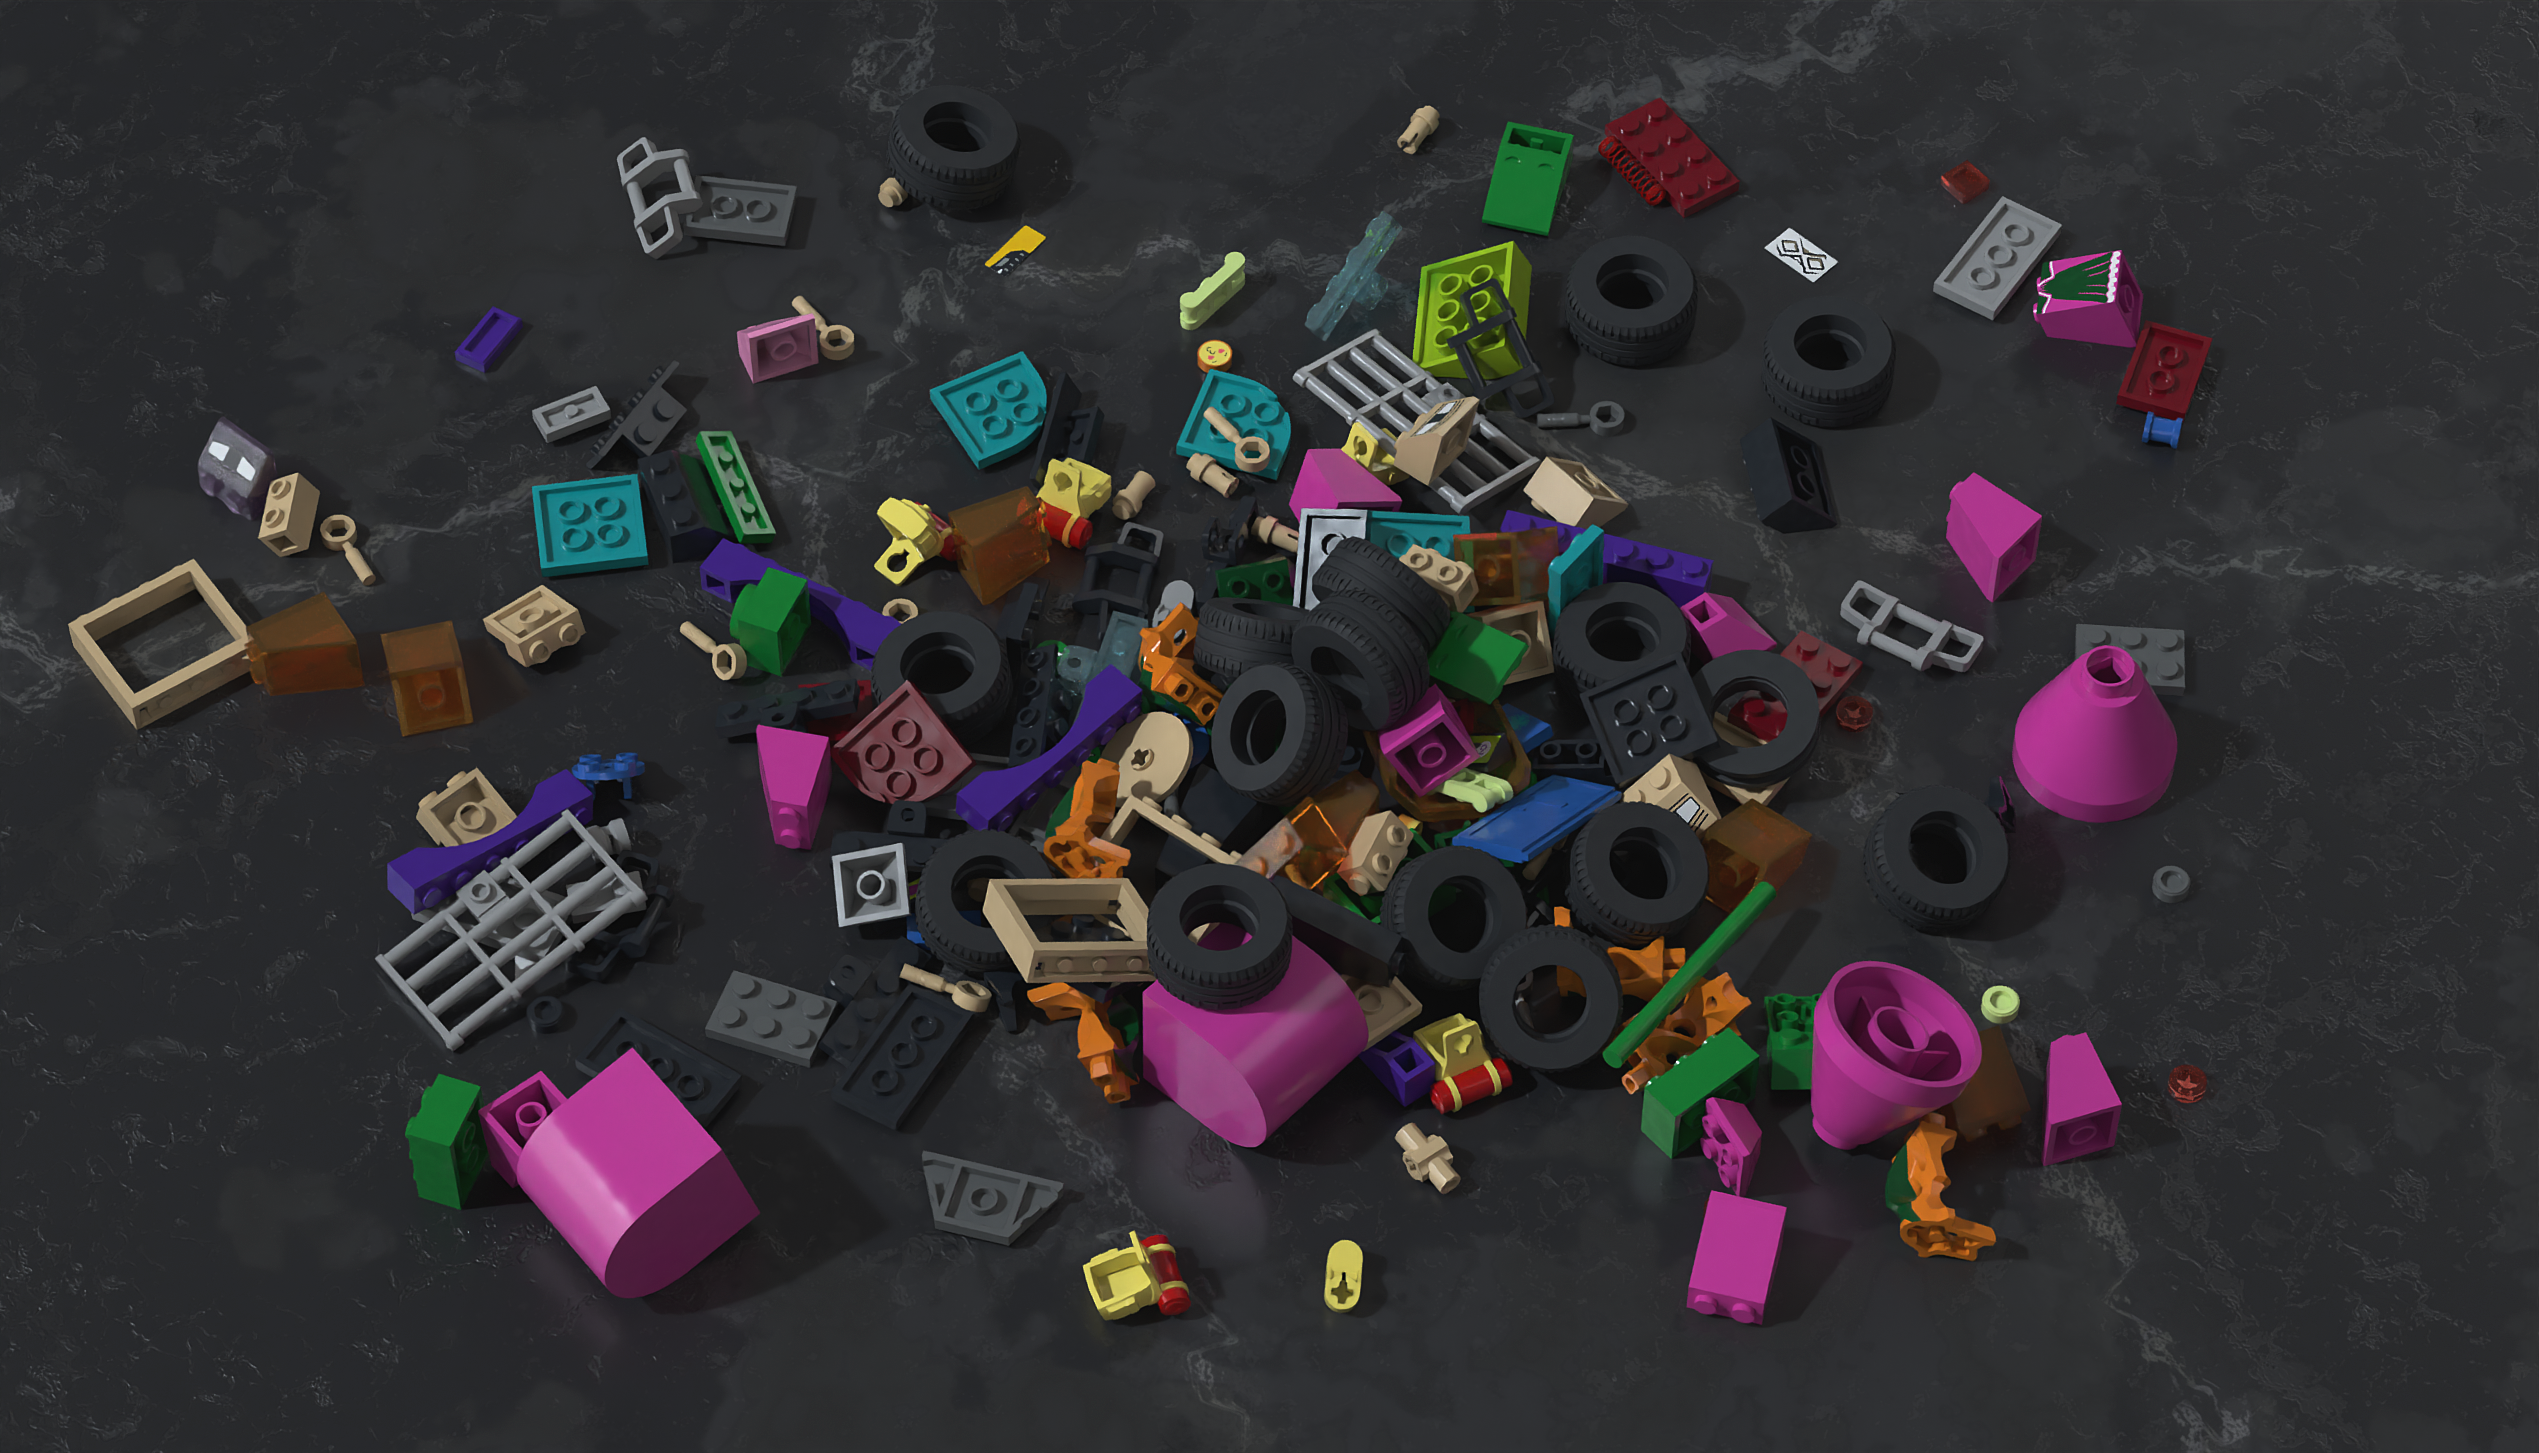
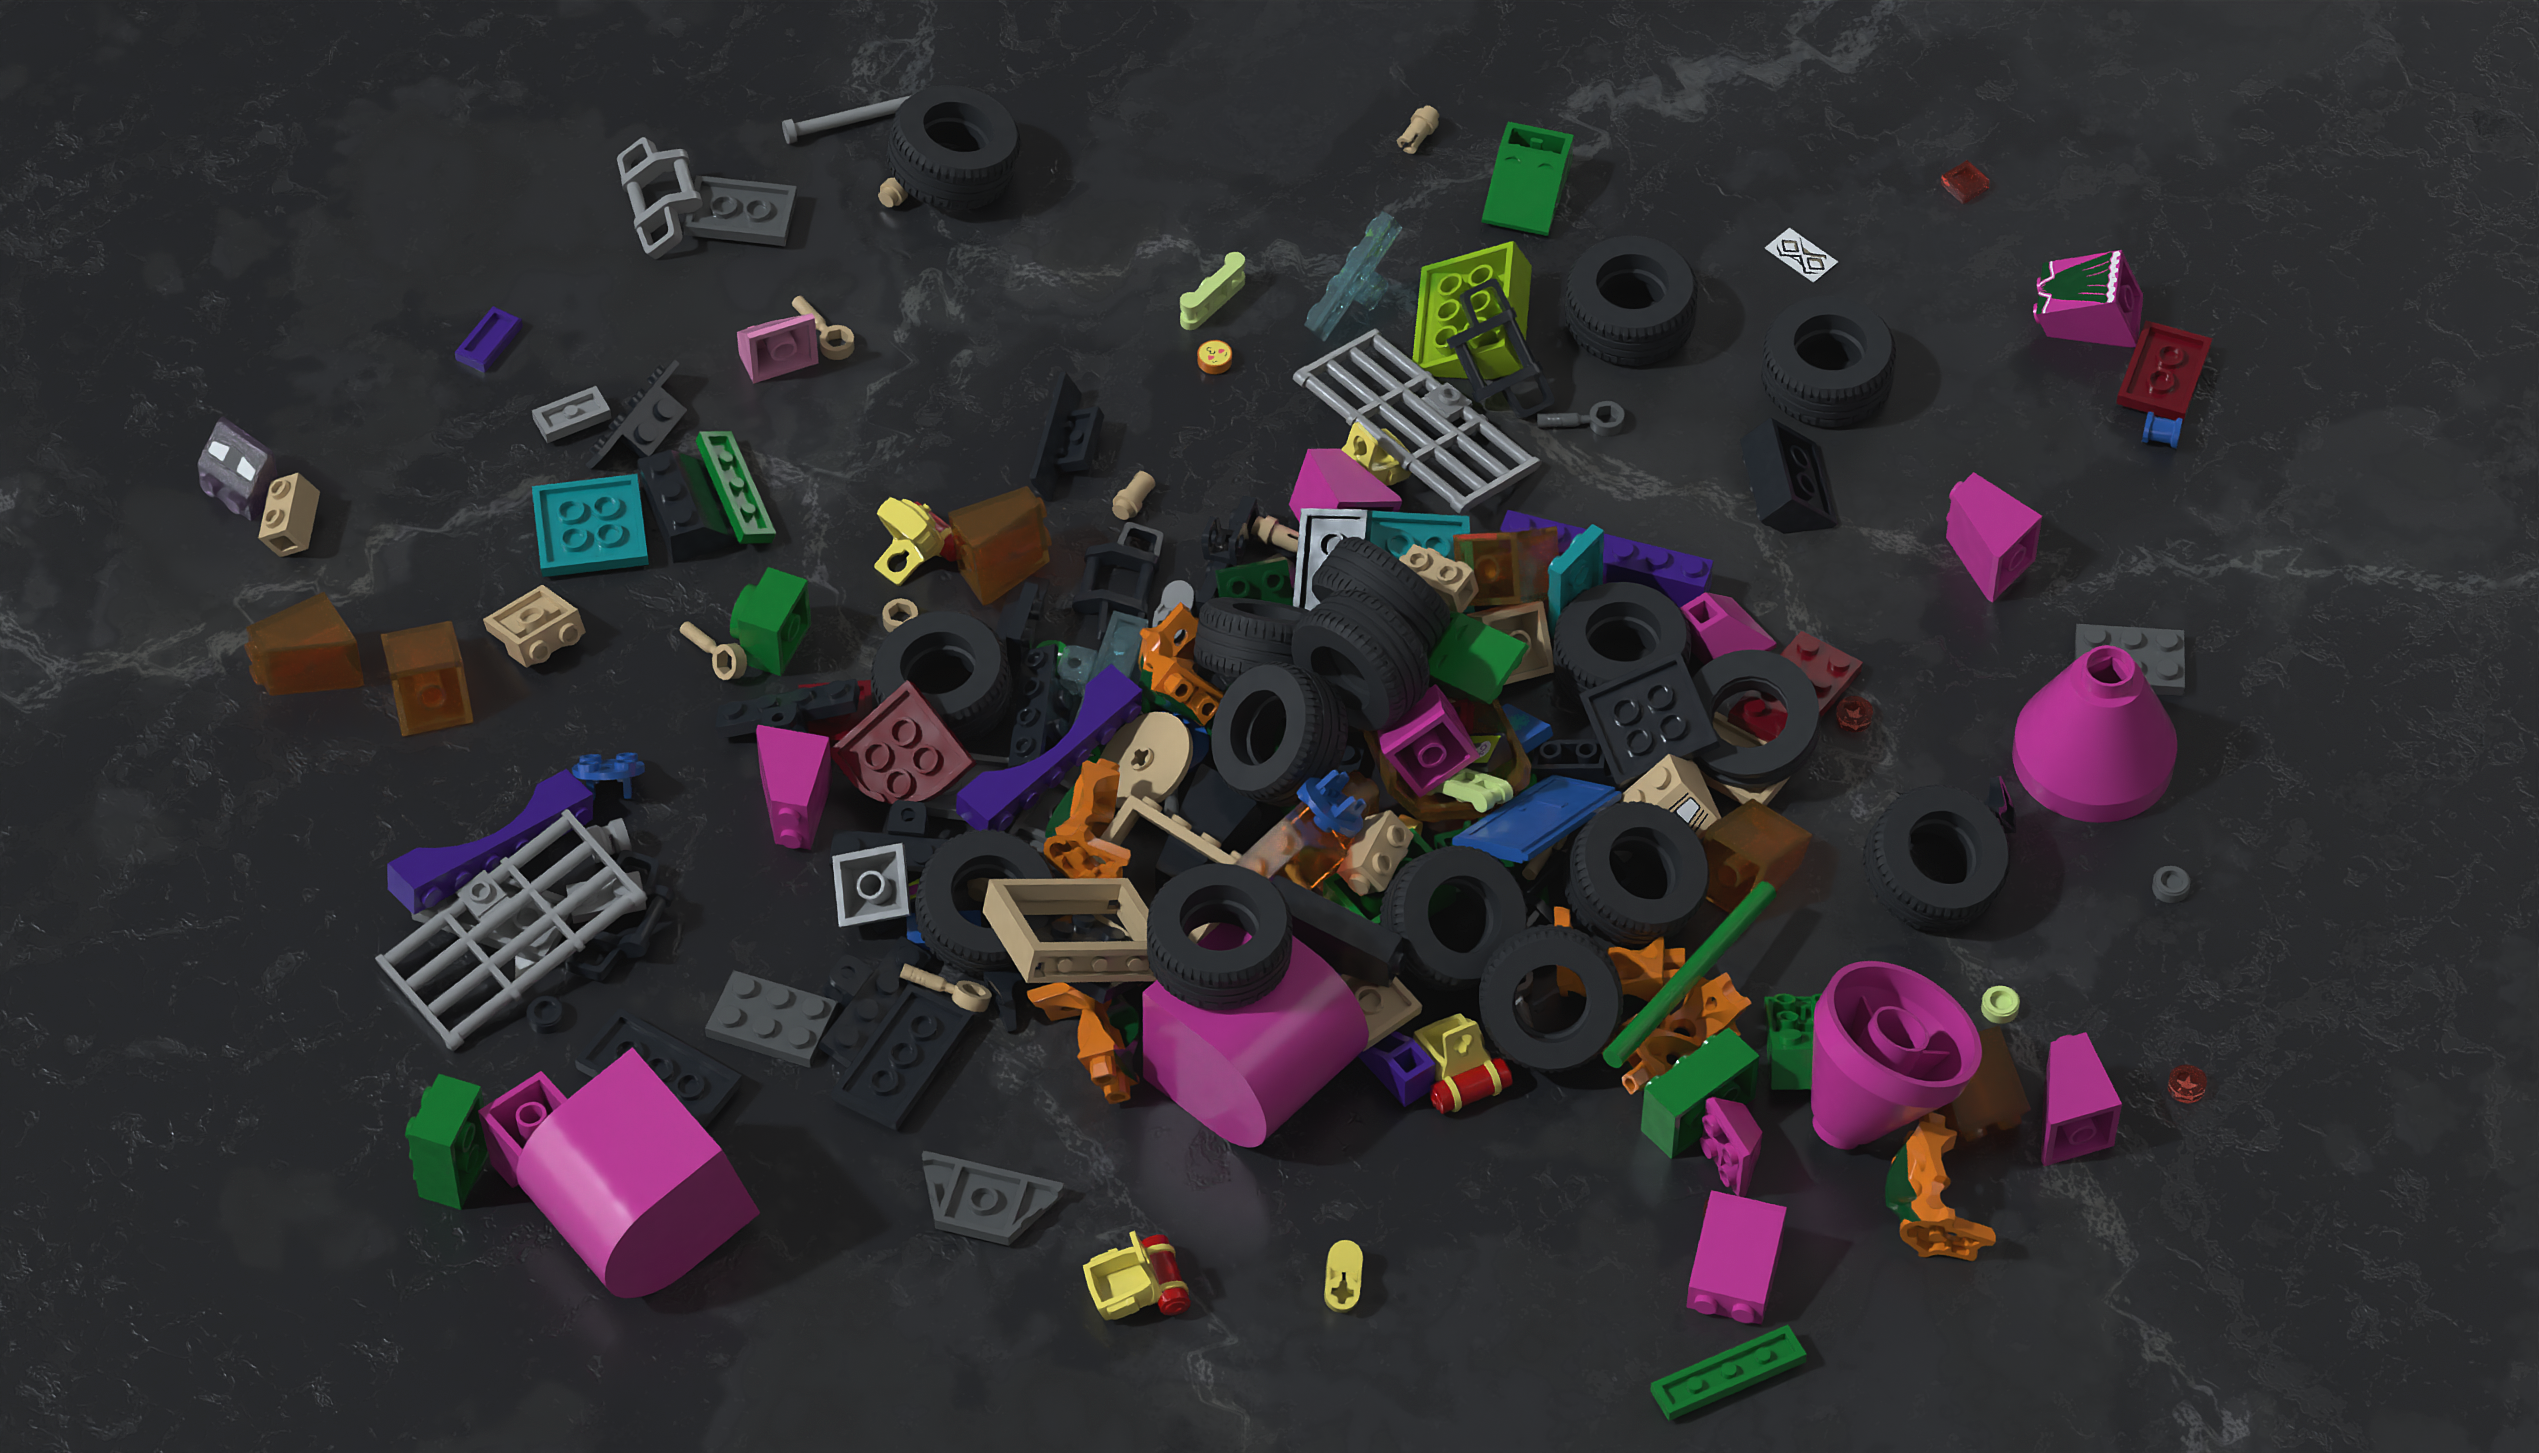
tan window [68,559,263,730] -> none
tan piece [320,515,376,586] -> none
tan plate [416,767,517,847] -> none
dark purple arch [700,538,901,671] -> none
teal plate [930,351,1047,470] -> none
yellow sticker [985,226,1046,276] -> none
light yellow piece [1016,457,1111,550] -> none
teal plate [1176,369,1291,480] -> none
tan animal [1186,453,1239,498] -> none
tan piece [1204,407,1270,472] -> none
tan slope [1393,396,1479,486] -> none
tan axle [1395,1123,1461,1194] -> none
tan slope [1523,456,1629,529] -> none
red piece [1598,136,1666,206] -> none
dark red plate [1605,97,1740,218] -> none
light grey bar [1840,581,1984,672] -> none
light grey plate [1933,196,2062,320] -> none
none -> light grey bar [782,95,911,144]
none -> blue plate [1297,769,1367,838]
none -> green plate [1650,1325,1807,1421]

